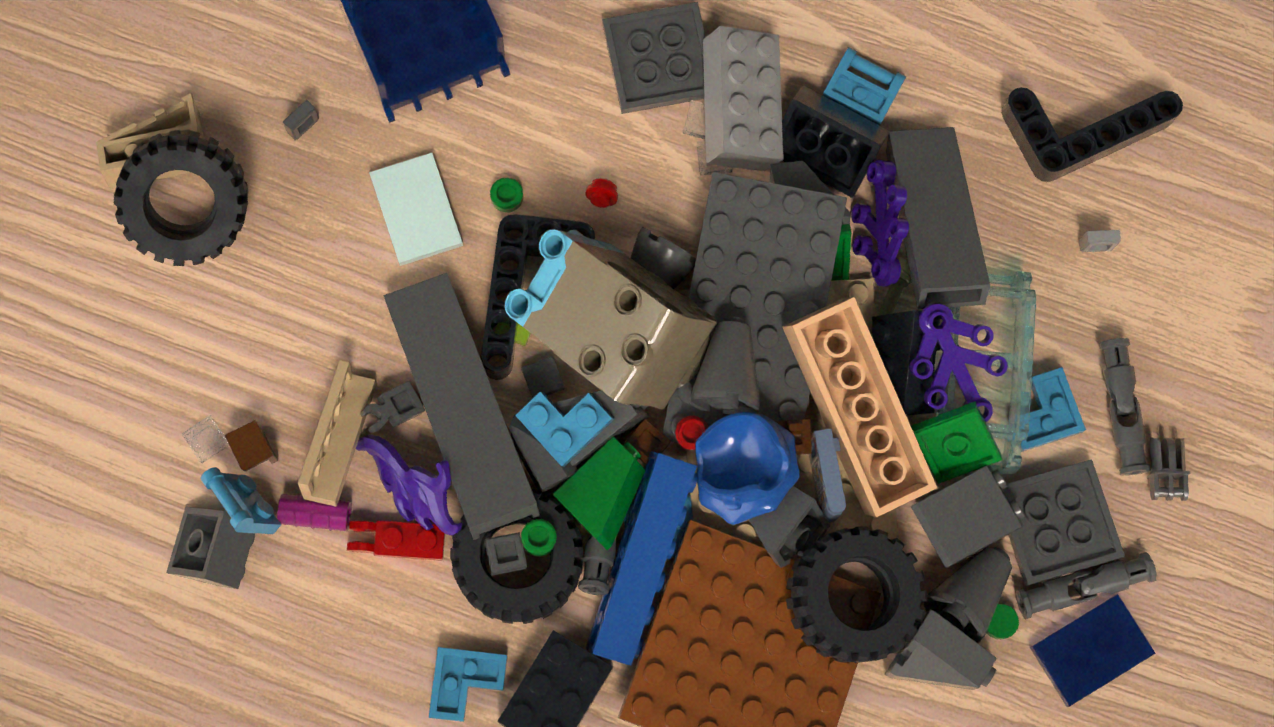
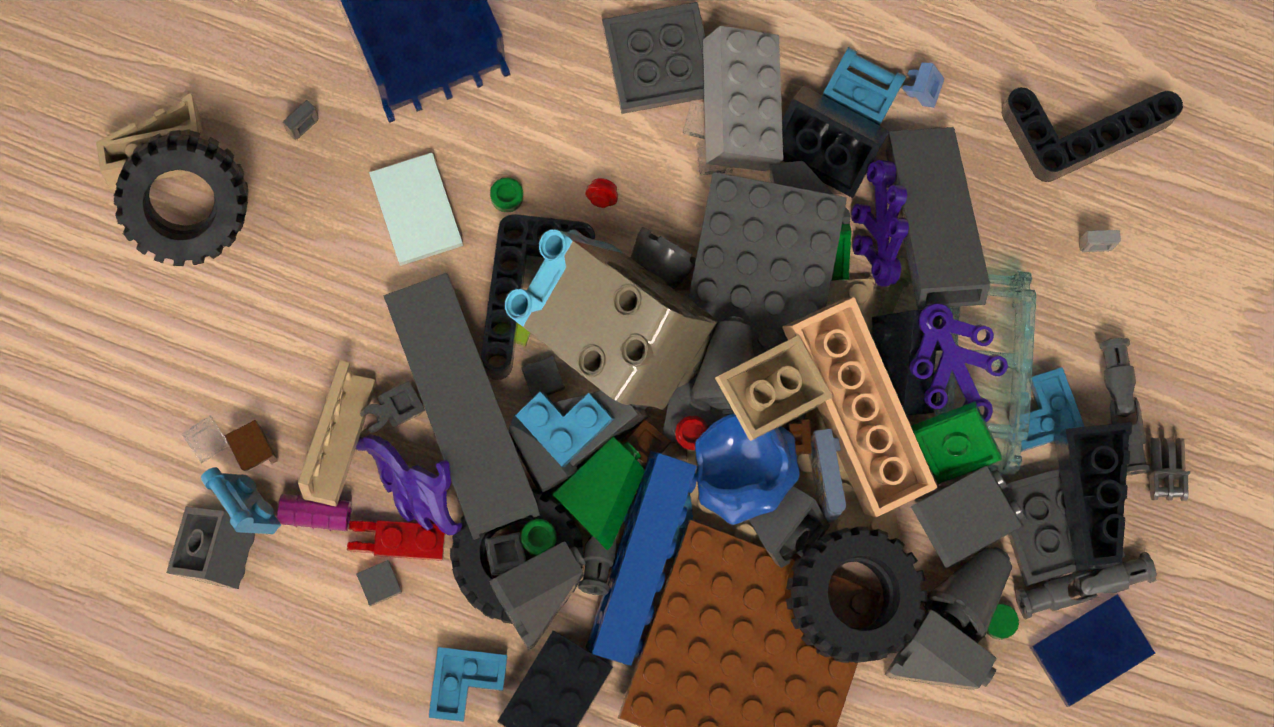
none -> dark grey tile [356,560,402,607]
none -> dark grey slope [489,541,586,650]
none -> tan slope [715,335,833,441]
none -> medium blue tile [902,62,944,108]
none -> black wedge [1054,422,1132,571]

